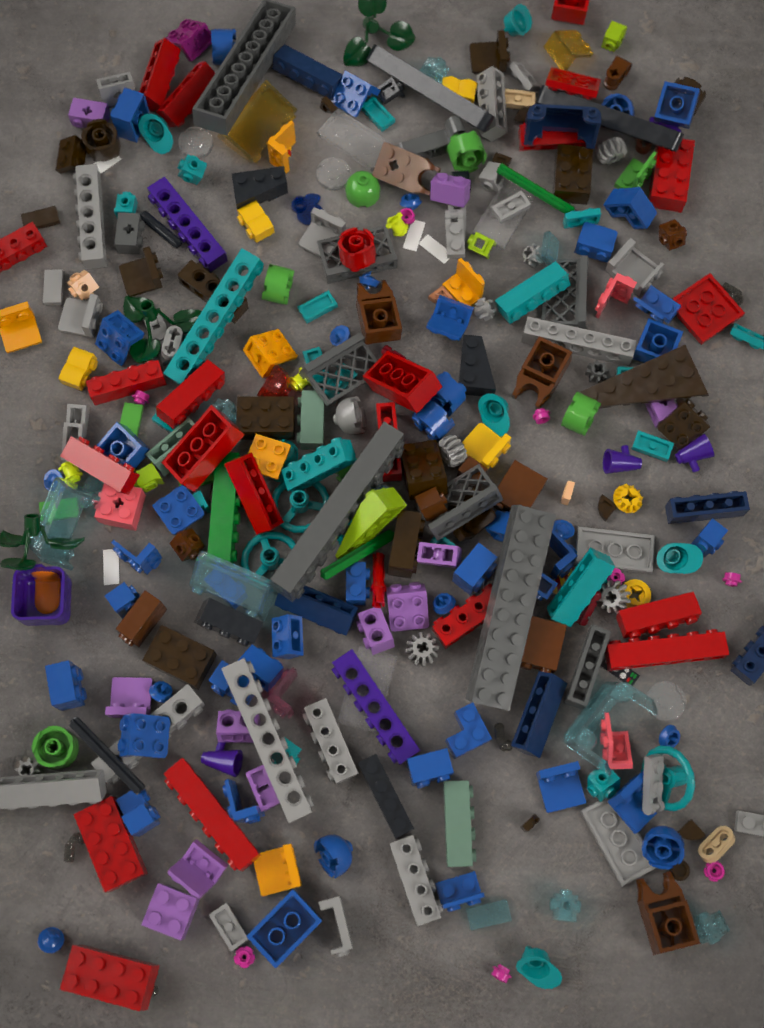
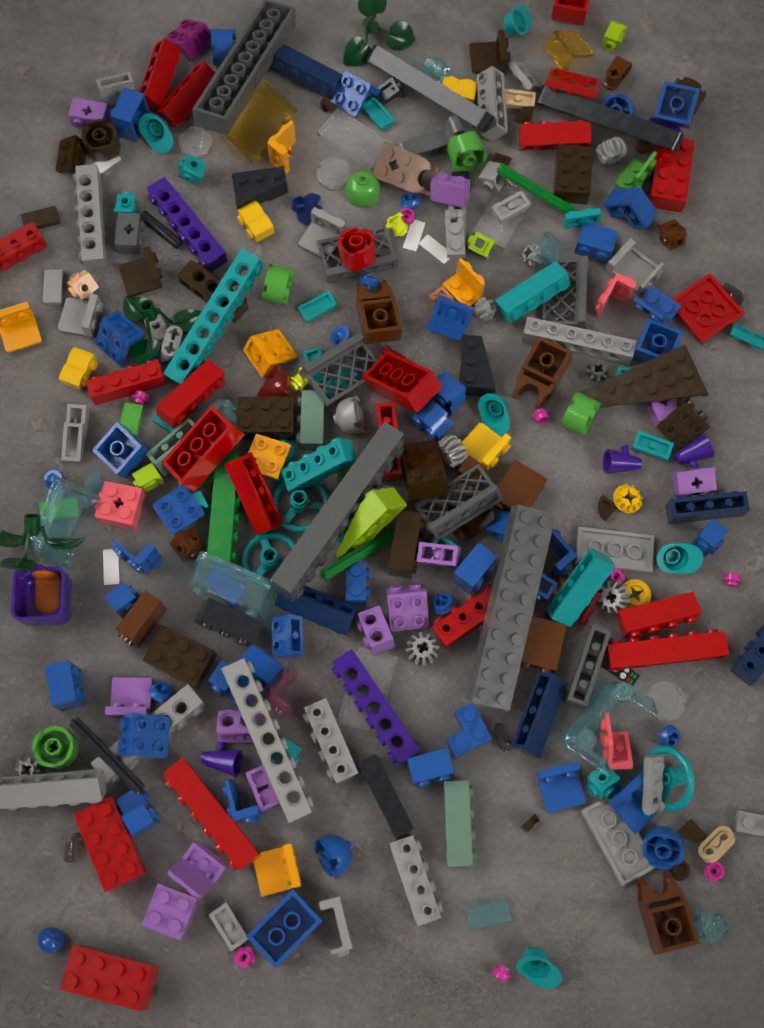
neon yellow brick [58,462,83,484] -> none
brick [60,436,140,495] -> none
red pin [371,552,386,608] -> none
reddish brown brick [415,486,448,521] -> none
blue bracket [435,871,485,912] -> none
dark blue windscreen [524,104,601,149] -> none
clear light blue brick [549,889,581,922] -> none
blue hat [553,520,575,540] -> none
light nougat tile [561,481,575,505] -> none
none -> medium lavender brick [671,466,717,498]

